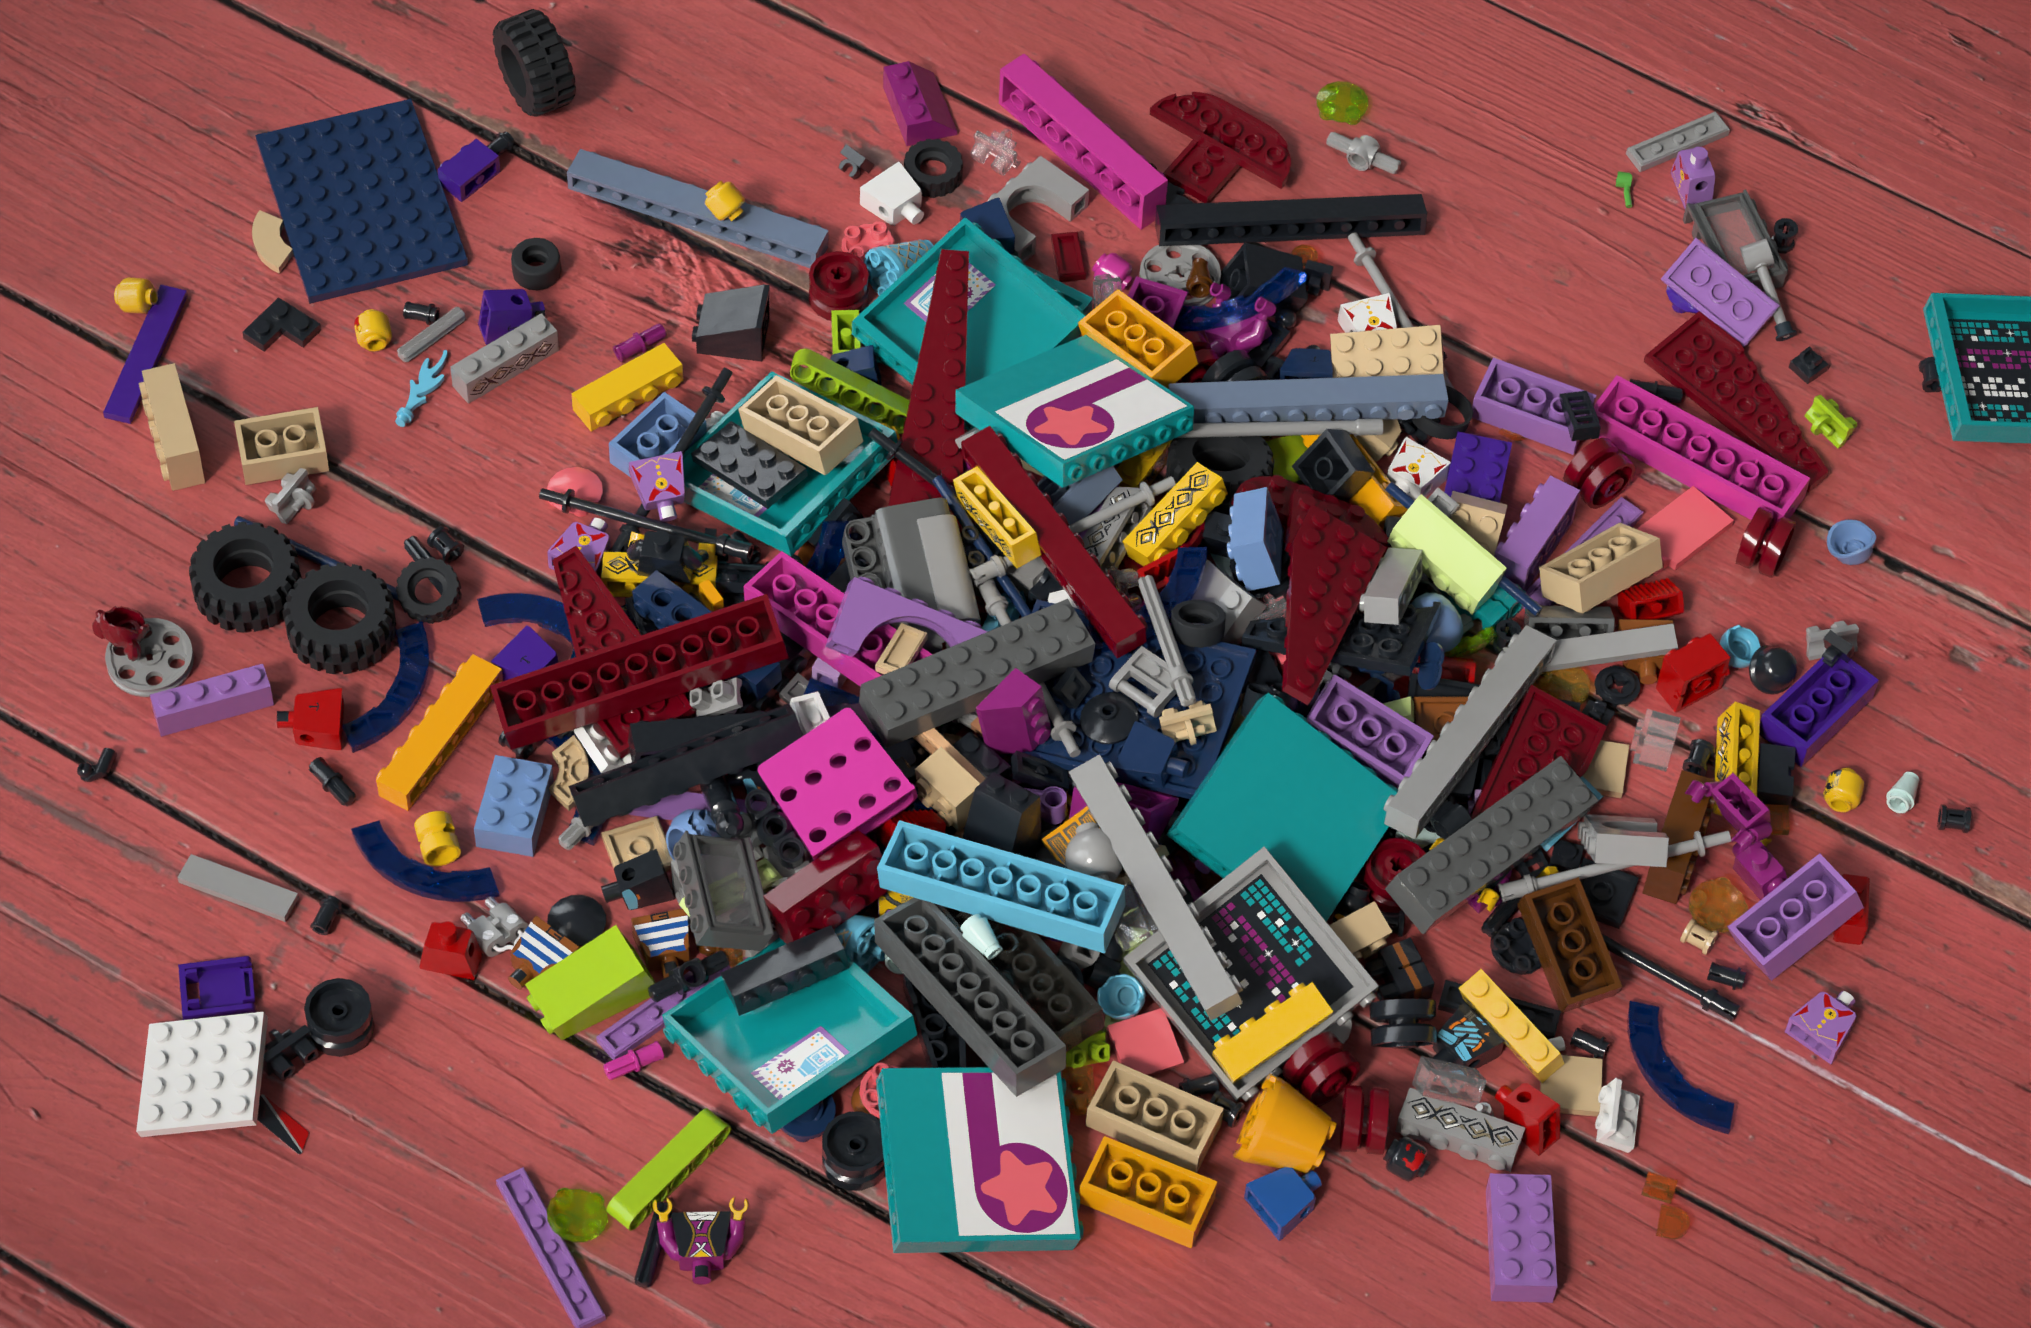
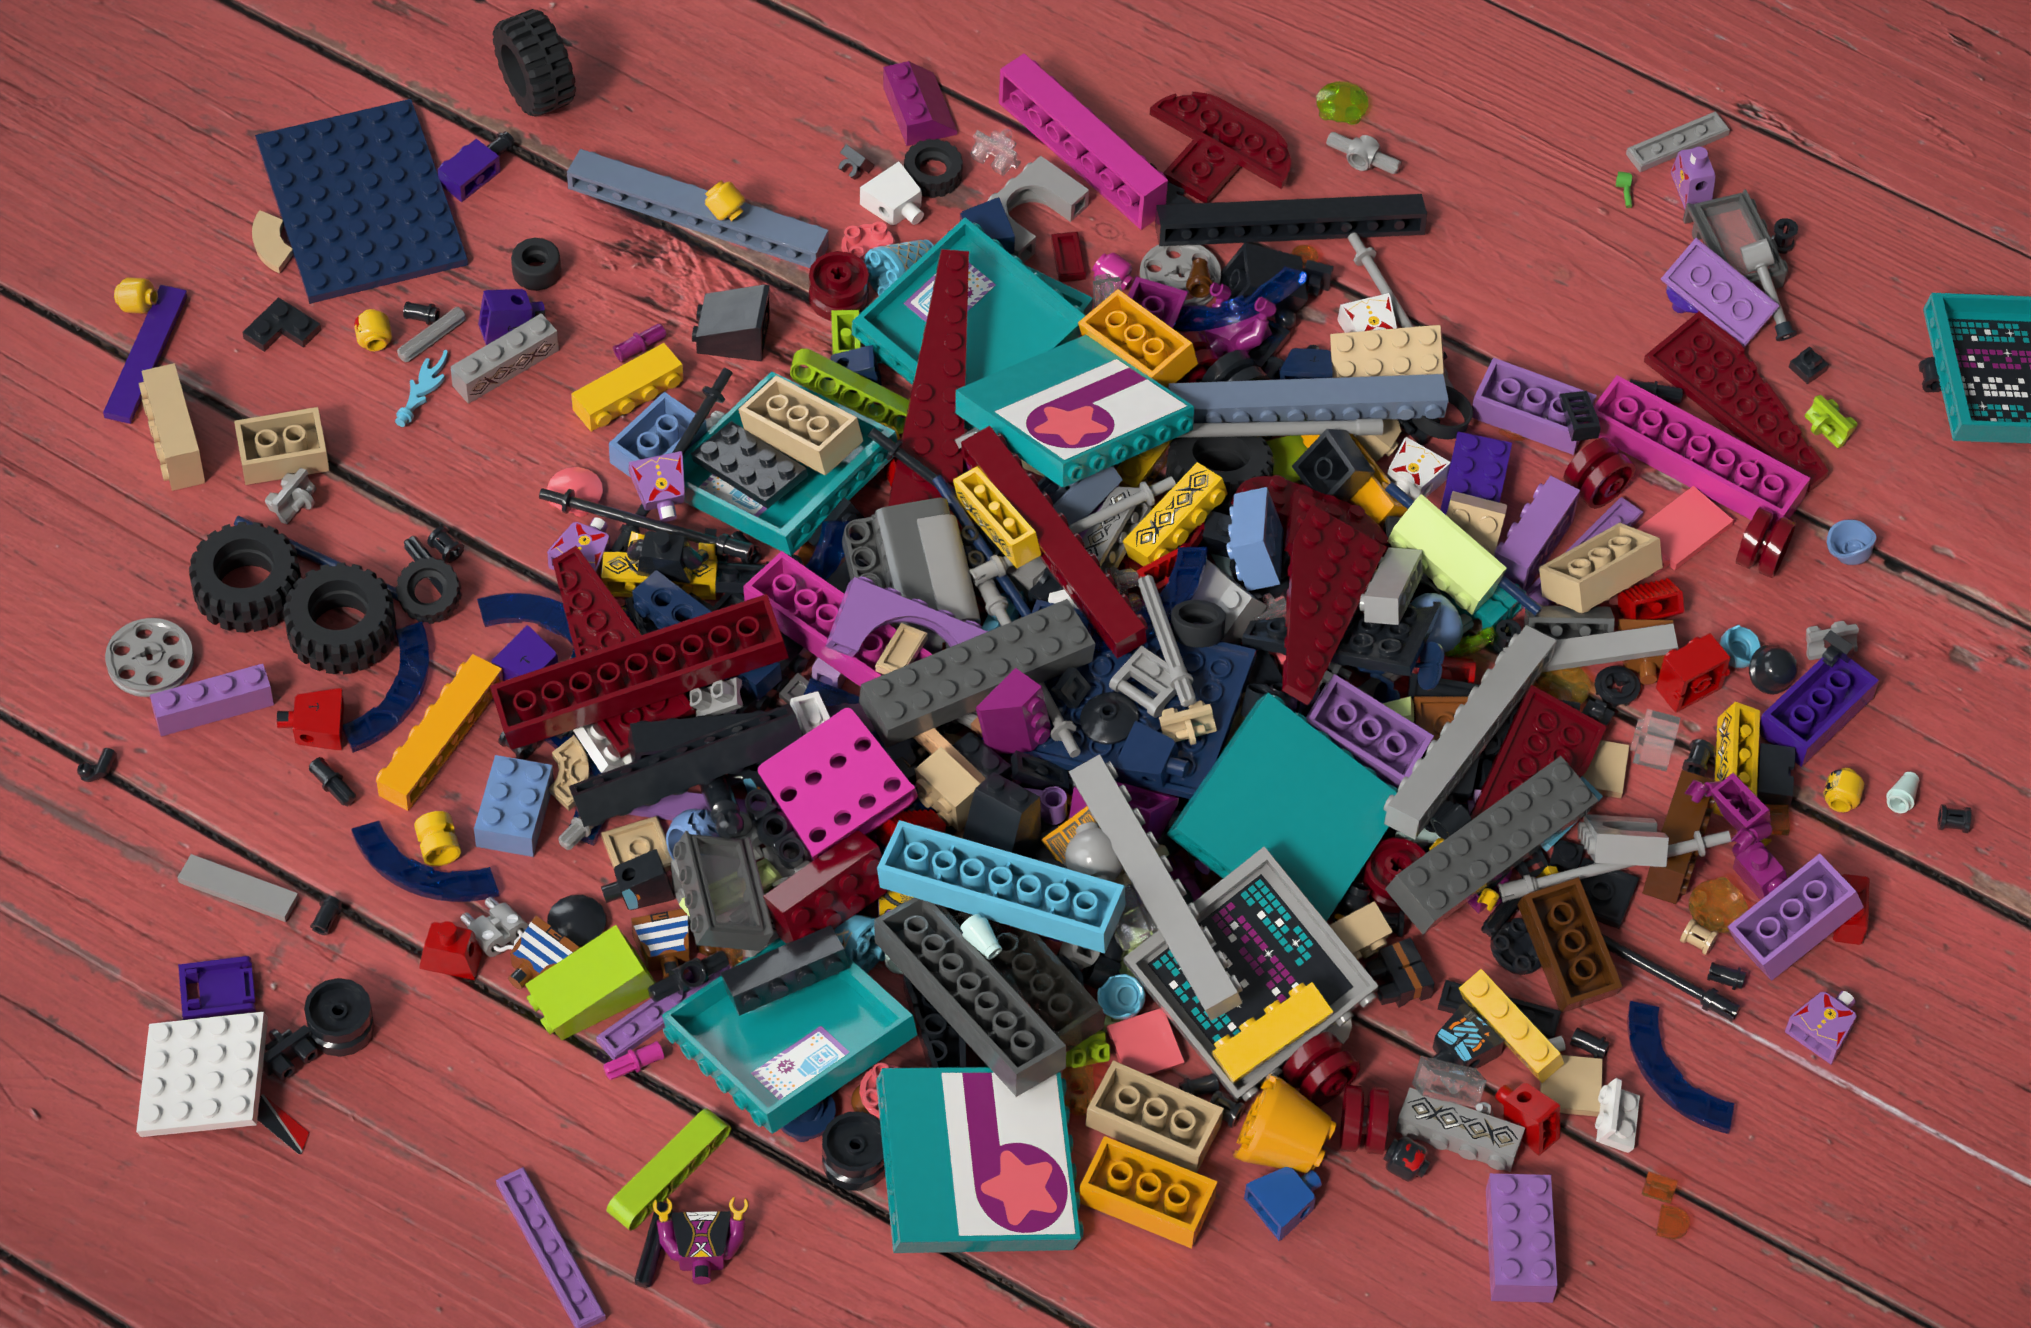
dark red hair [92,606,150,662] -> none
clear neon green dish [547,1188,608,1242] -> none
light orange tile [699,579,724,612] -> none
black wheel [1369,999,1438,1049] -> none
light grey tile [1428,487,1460,518] -> none

